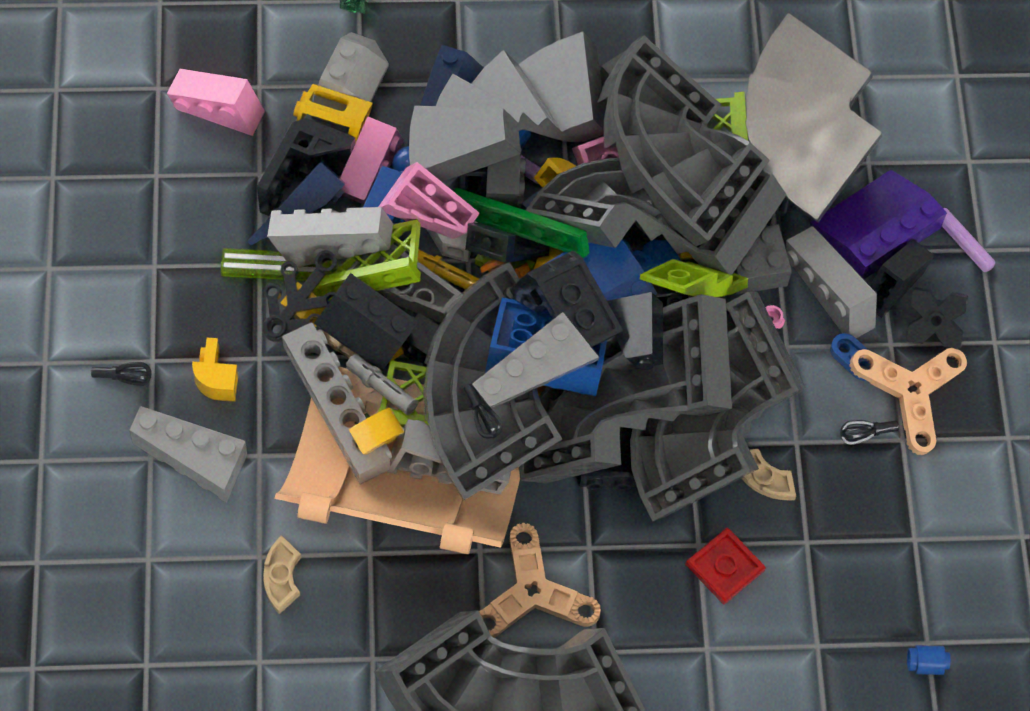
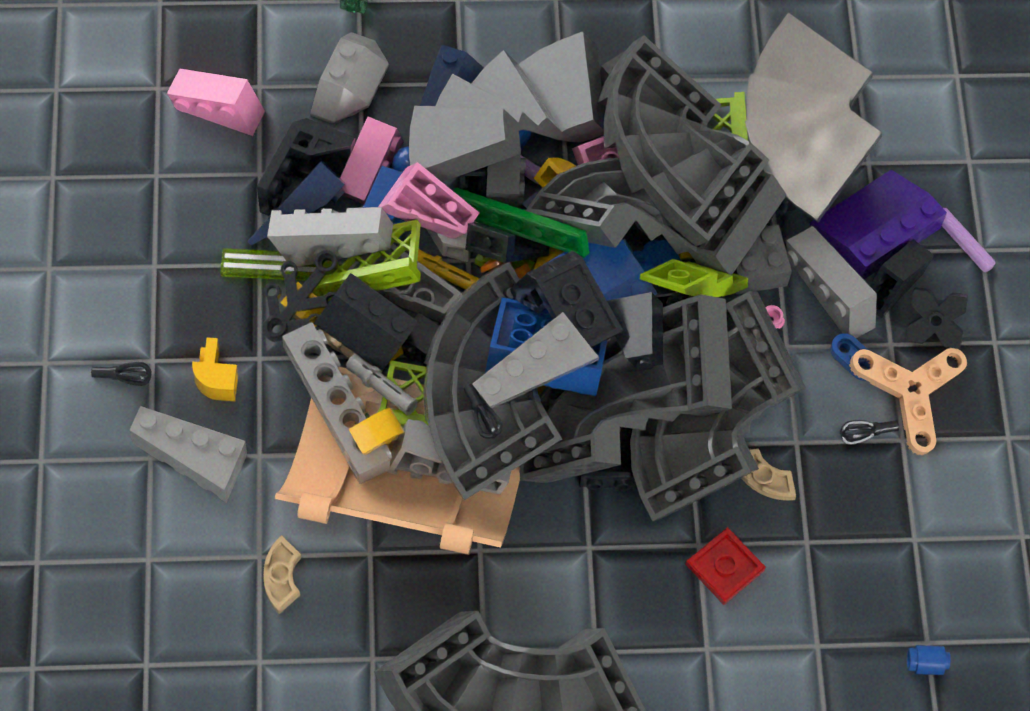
yellow window [293,84,372,144] -> none
light nougat piece [479,523,601,638] -> none

